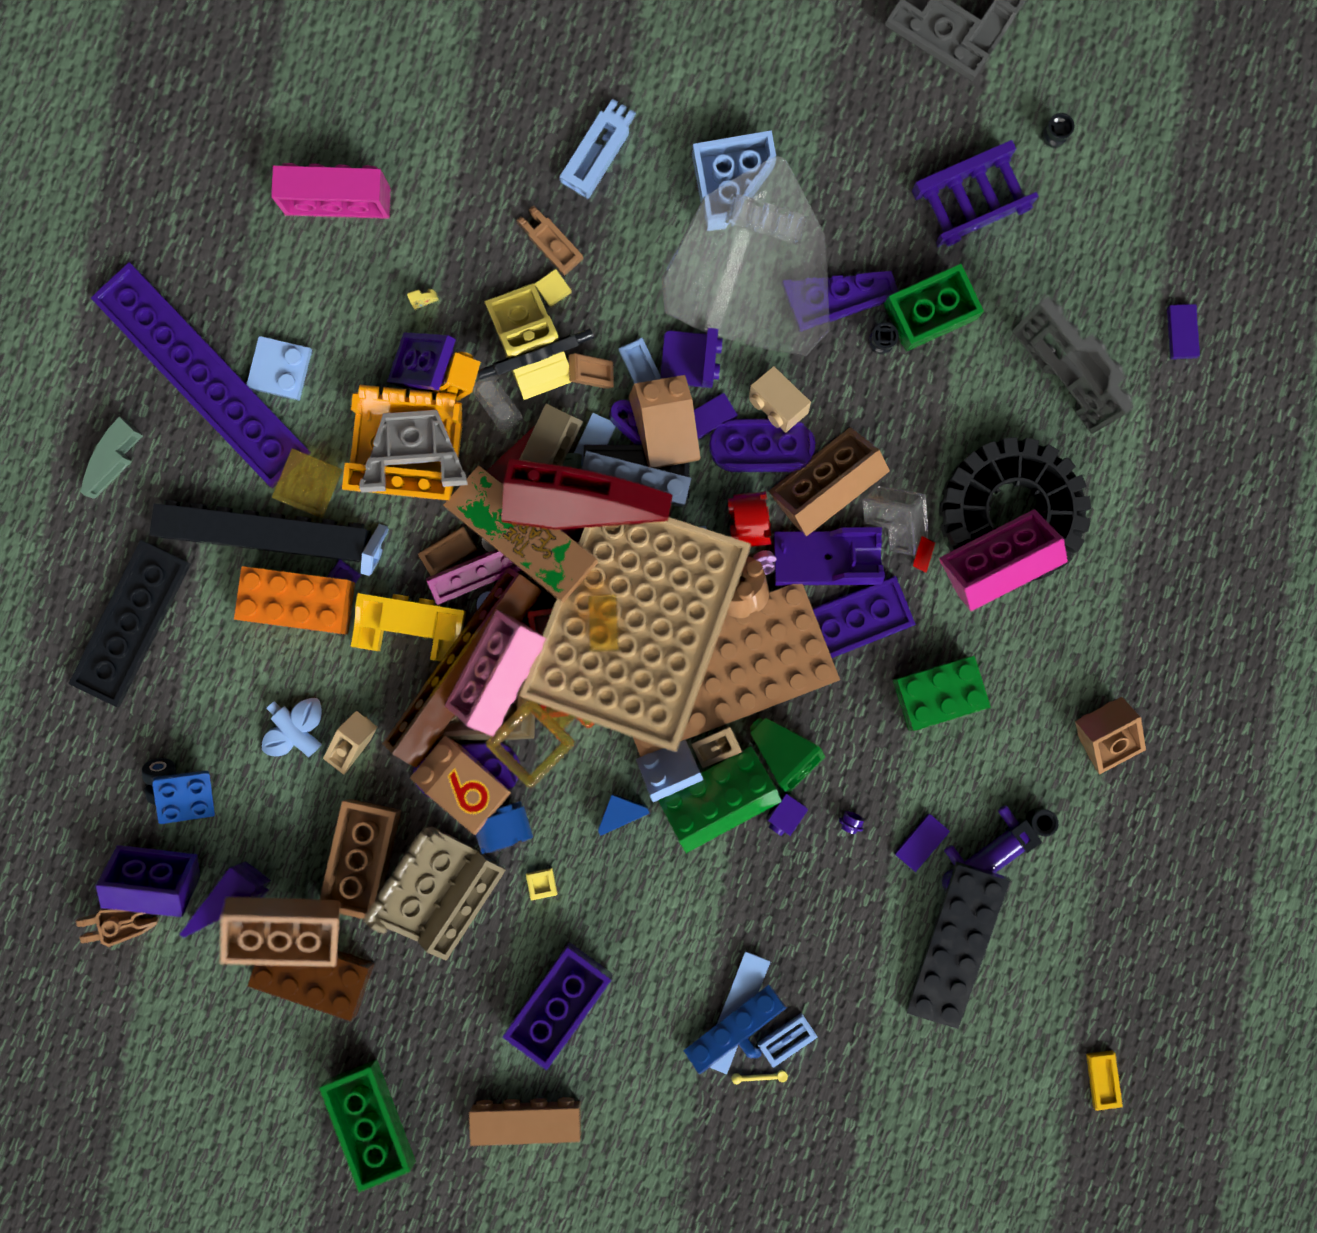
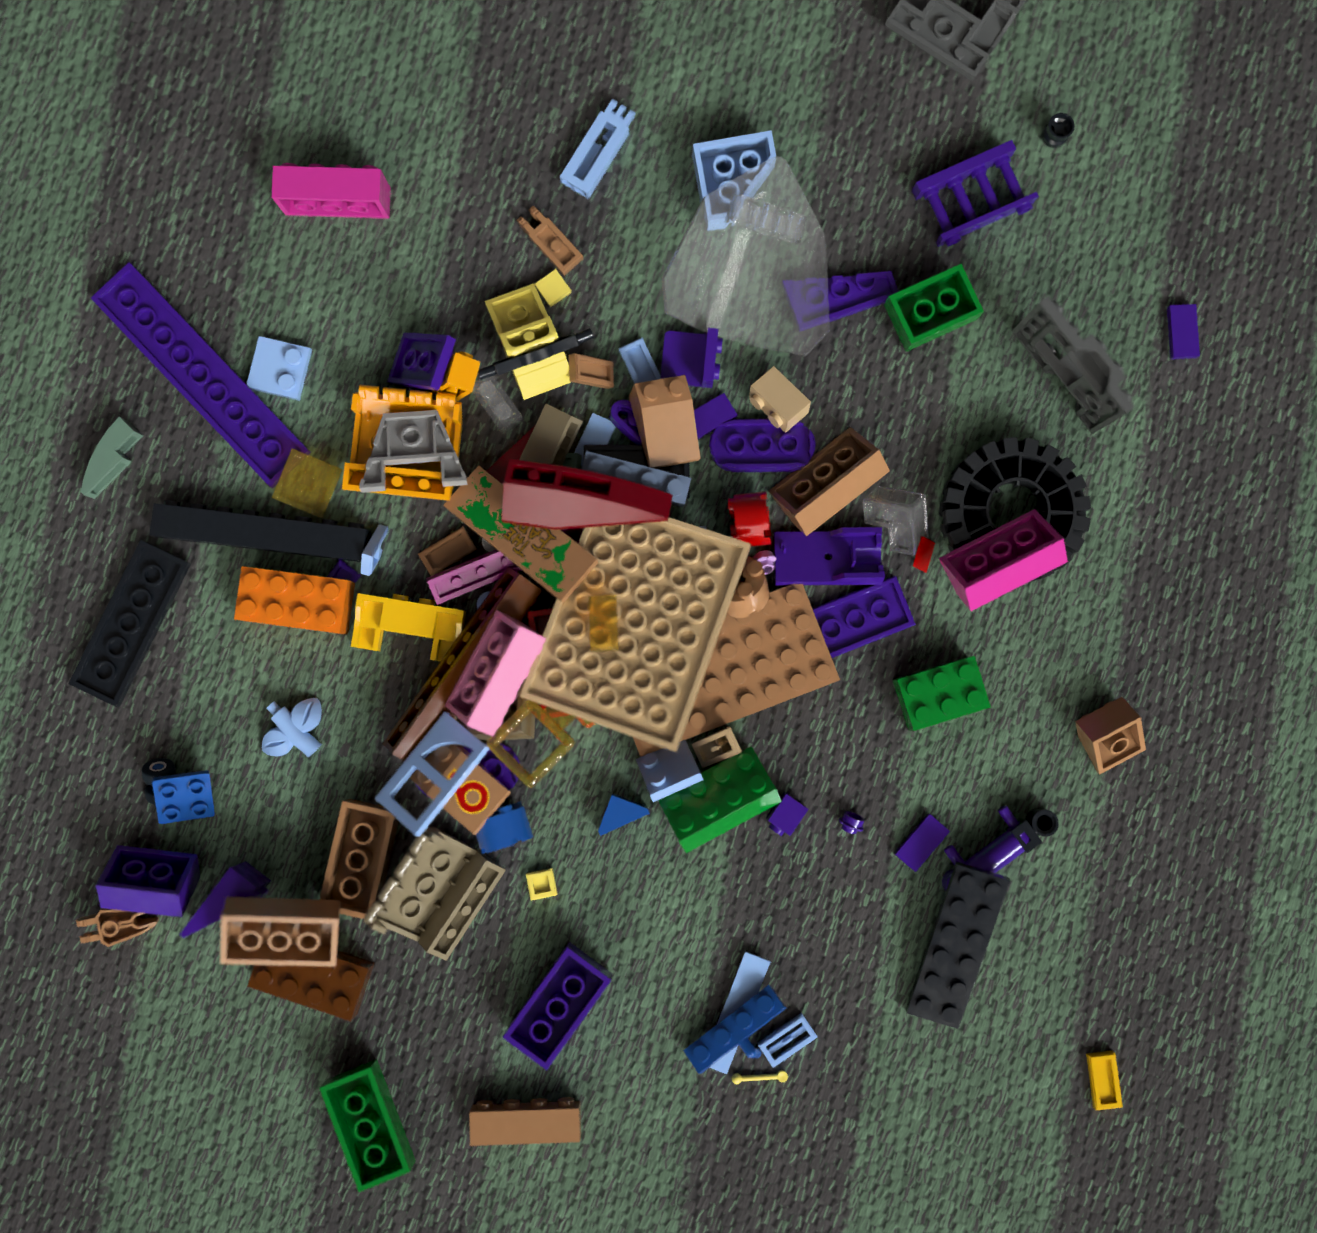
tan slope [323,711,377,774] -> none
light yellow tile [407,289,439,309] -> none
green slope [750,718,825,794] -> none
black wheel [869,322,899,355] -> none
none -> light blue window [375,711,490,837]

